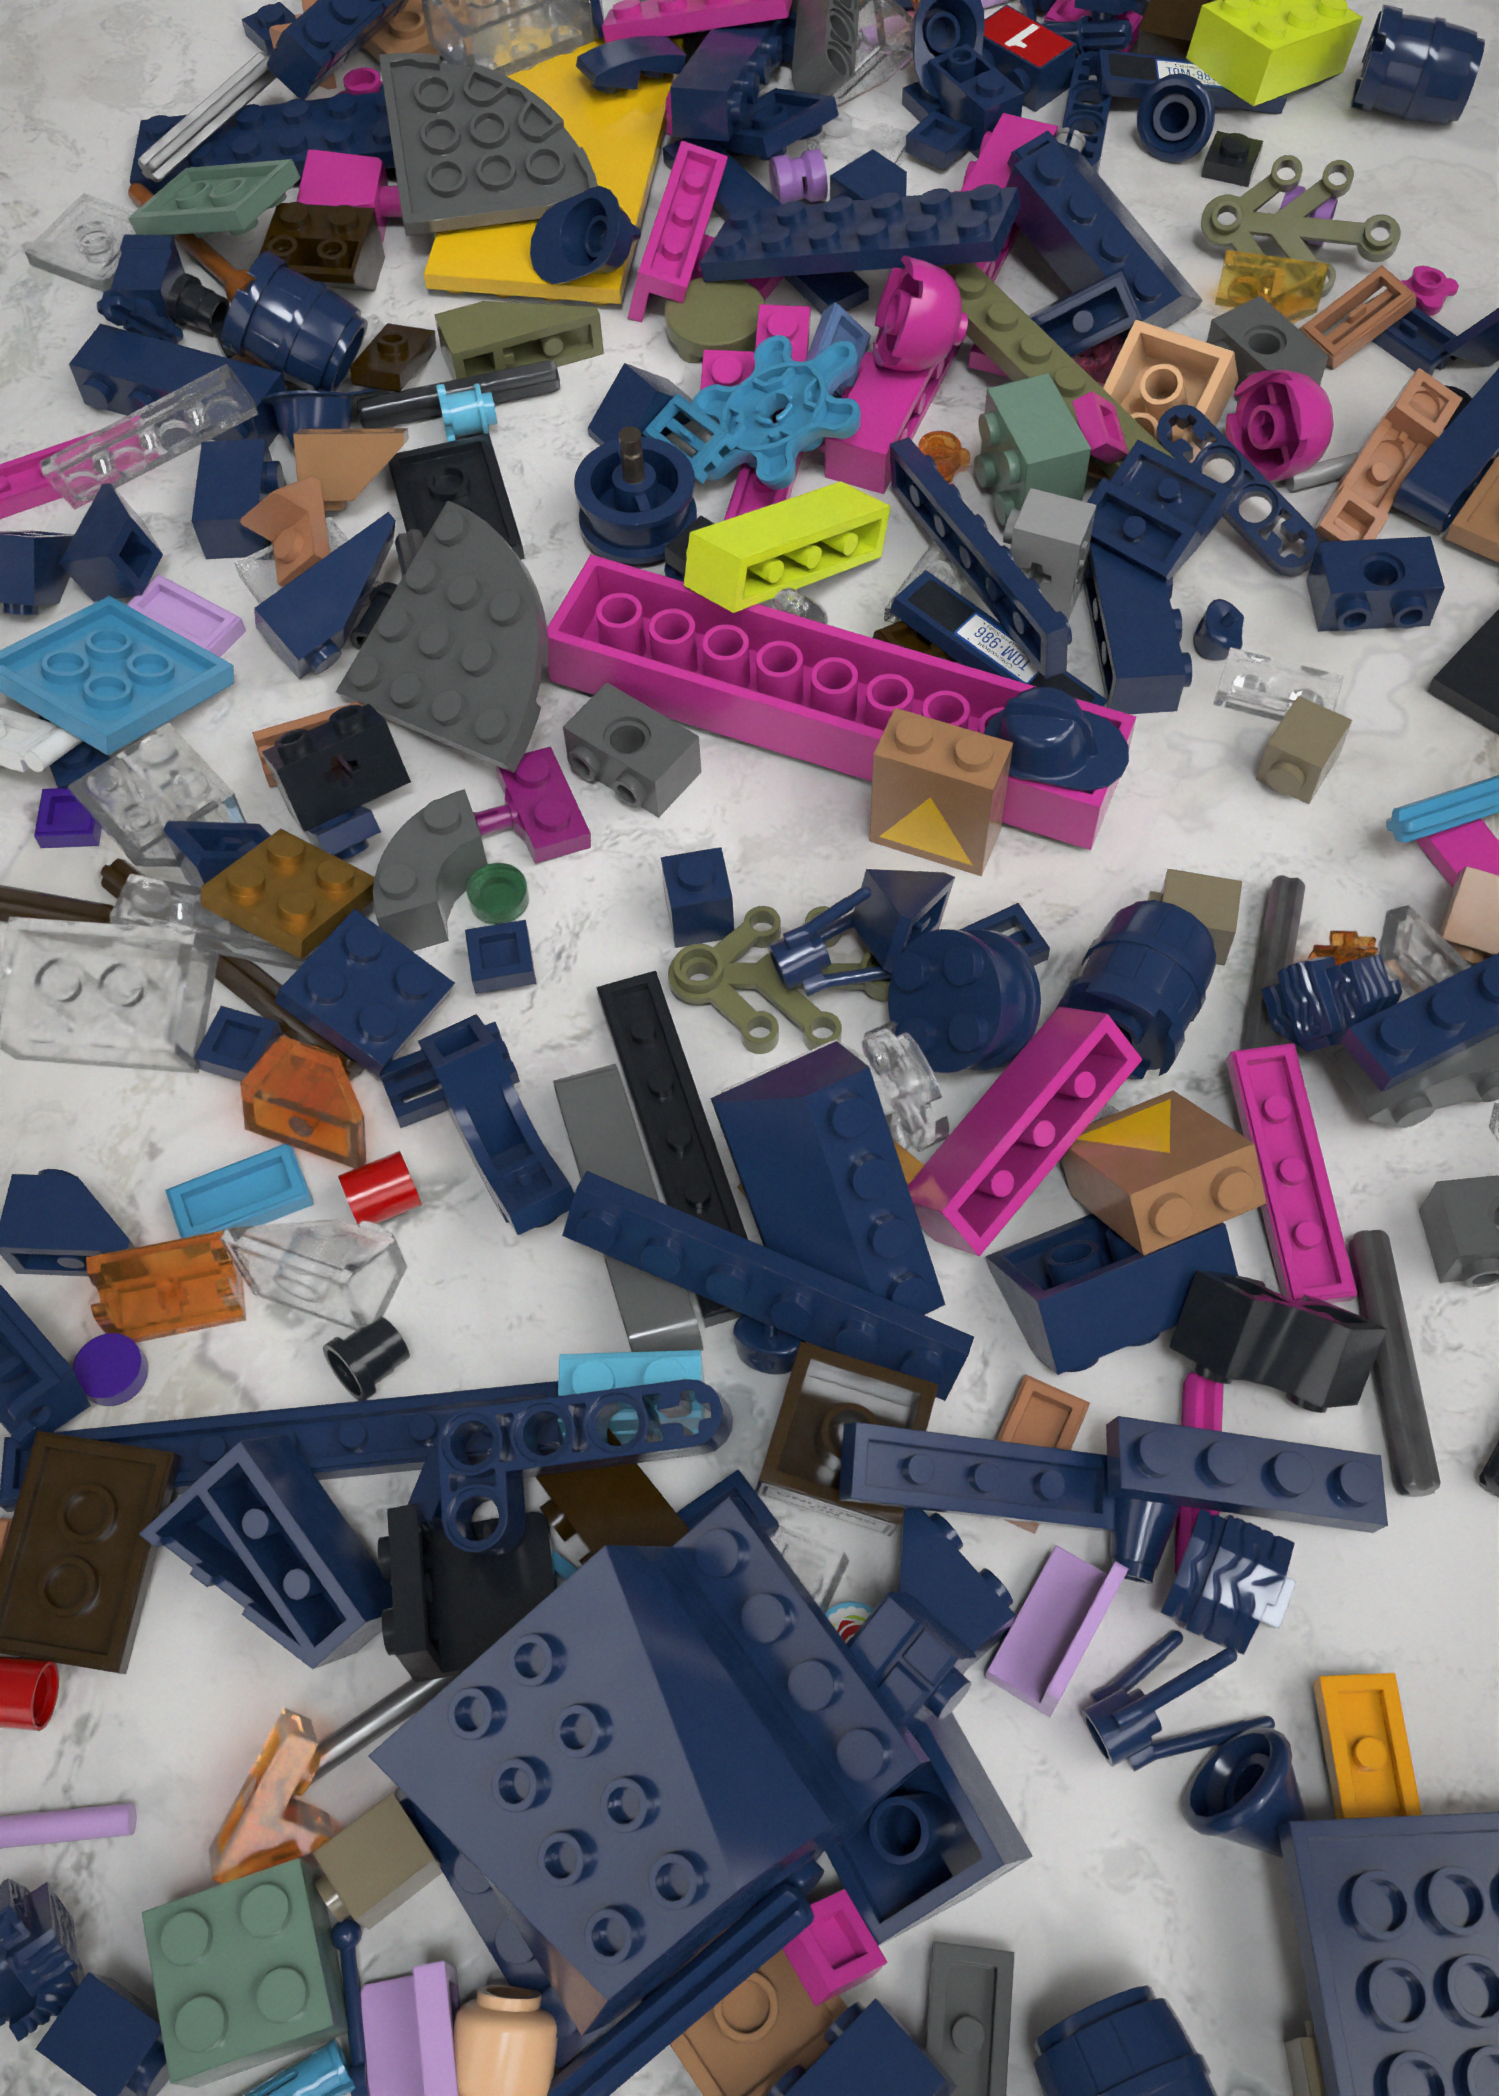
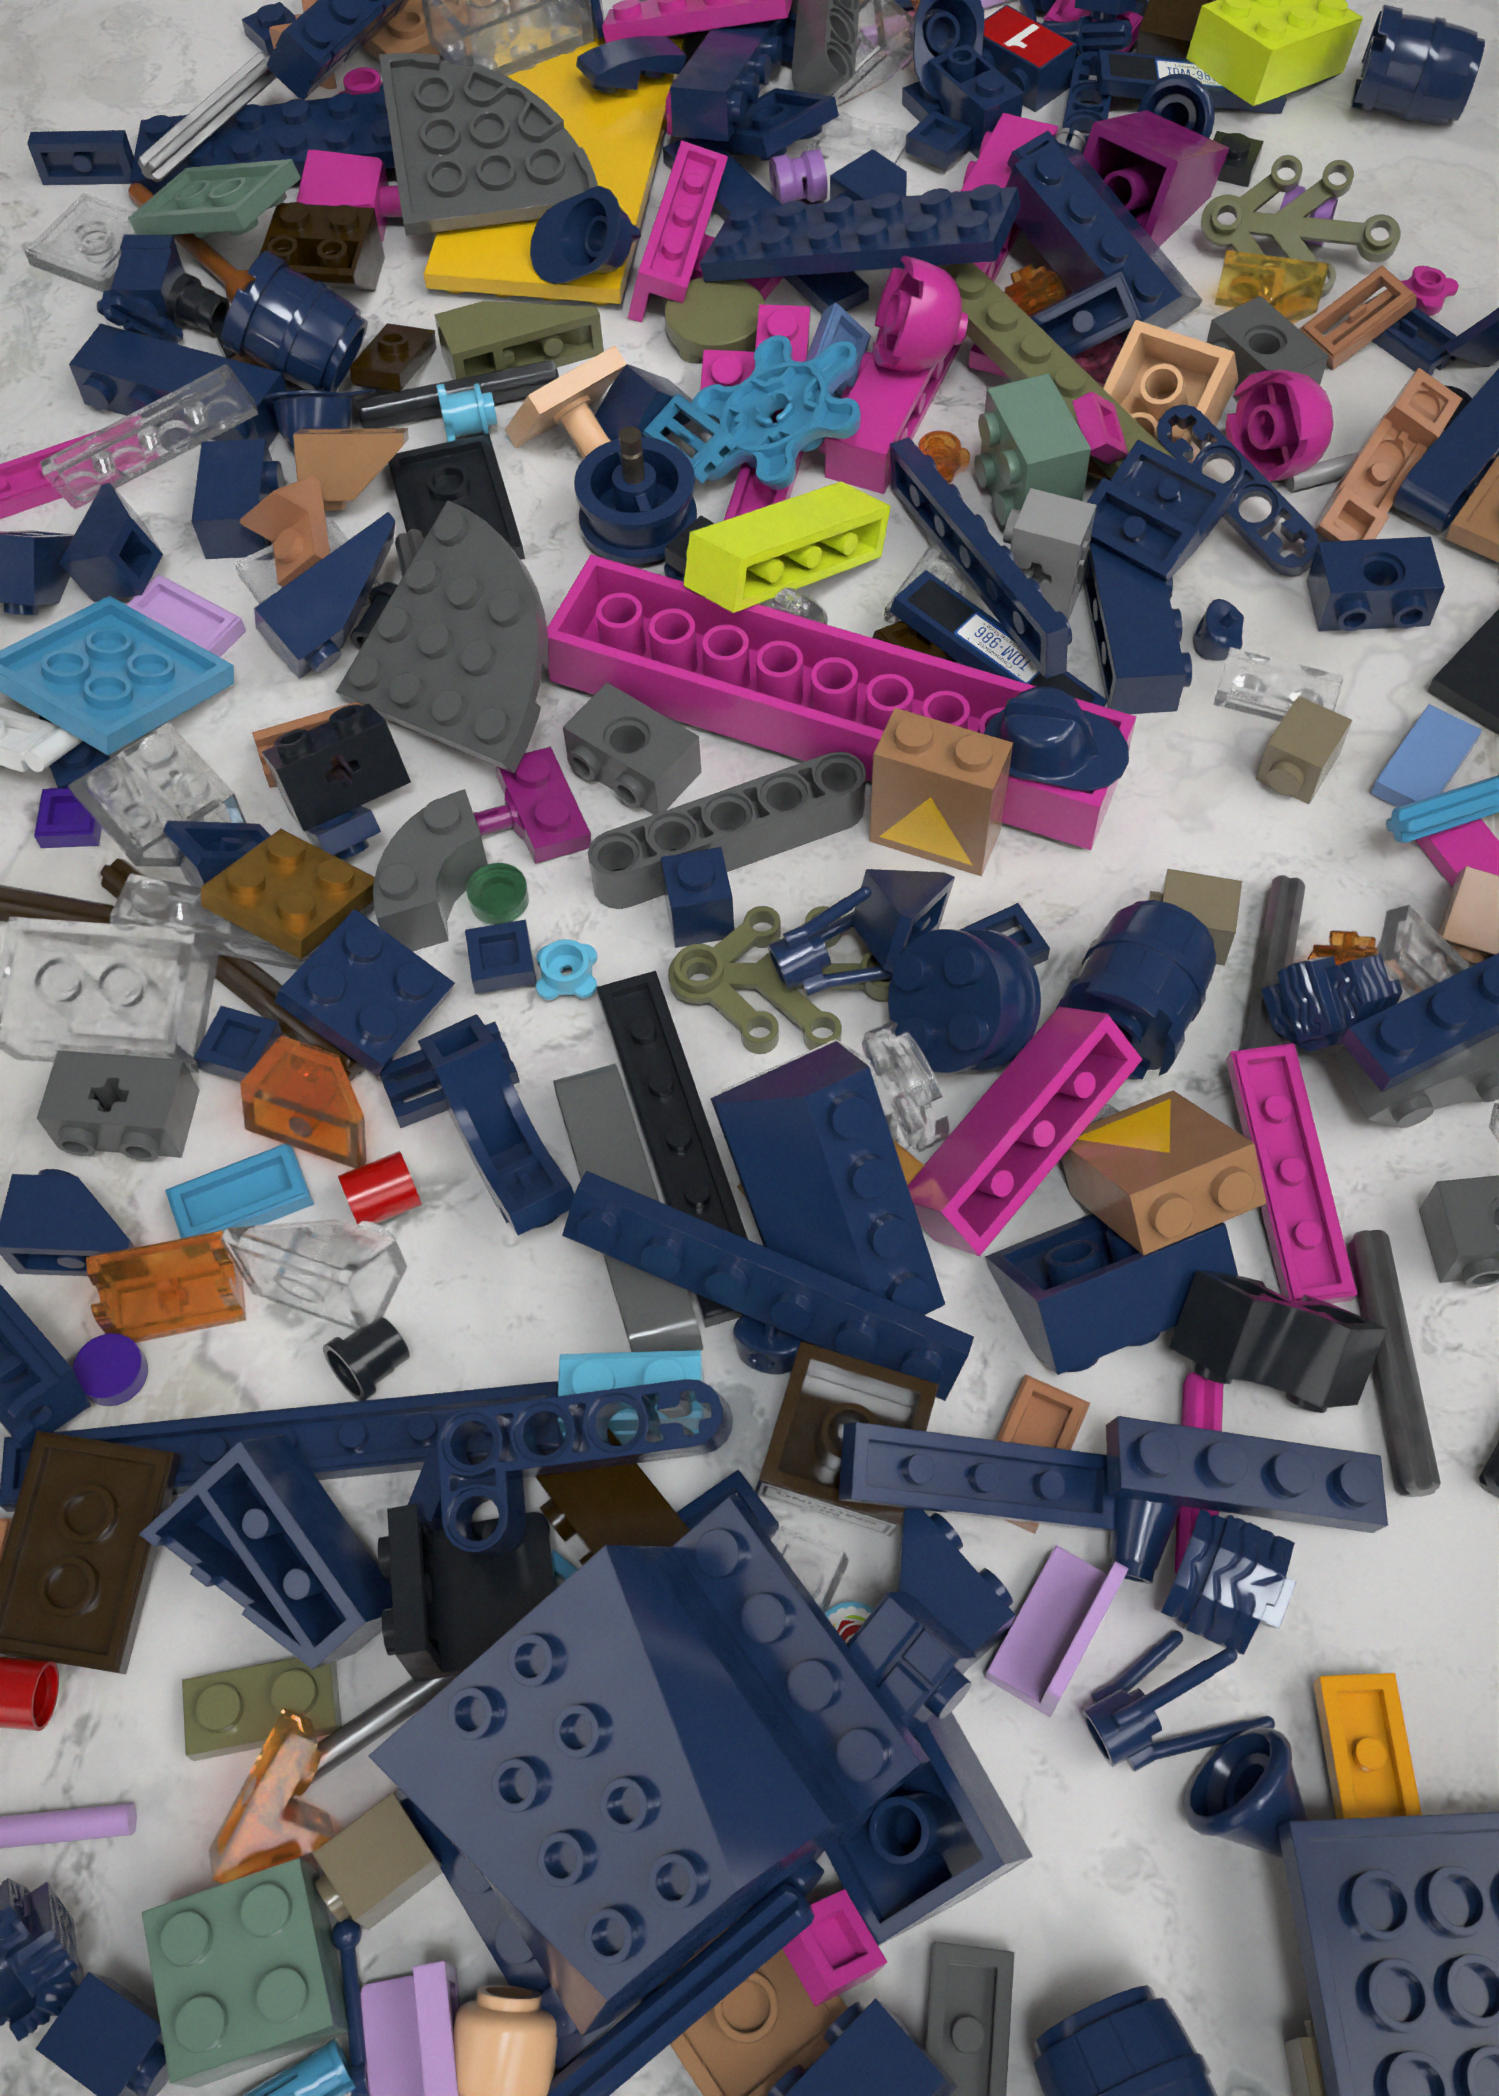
none -> dark blue plate [27,130,134,185]
none -> dark grey brick [37,1050,200,1161]
none -> olive plate [182,1657,342,1761]
none -> light nougat tile [505,346,627,459]
none -> medium azure plate [536,939,597,1000]
none -> dark grey beam [588,752,866,909]
none -> clear orange gear [1004,264,1066,316]
none -> magenta slope [1083,110,1229,247]
none -> medium blue tile [1371,704,1482,807]

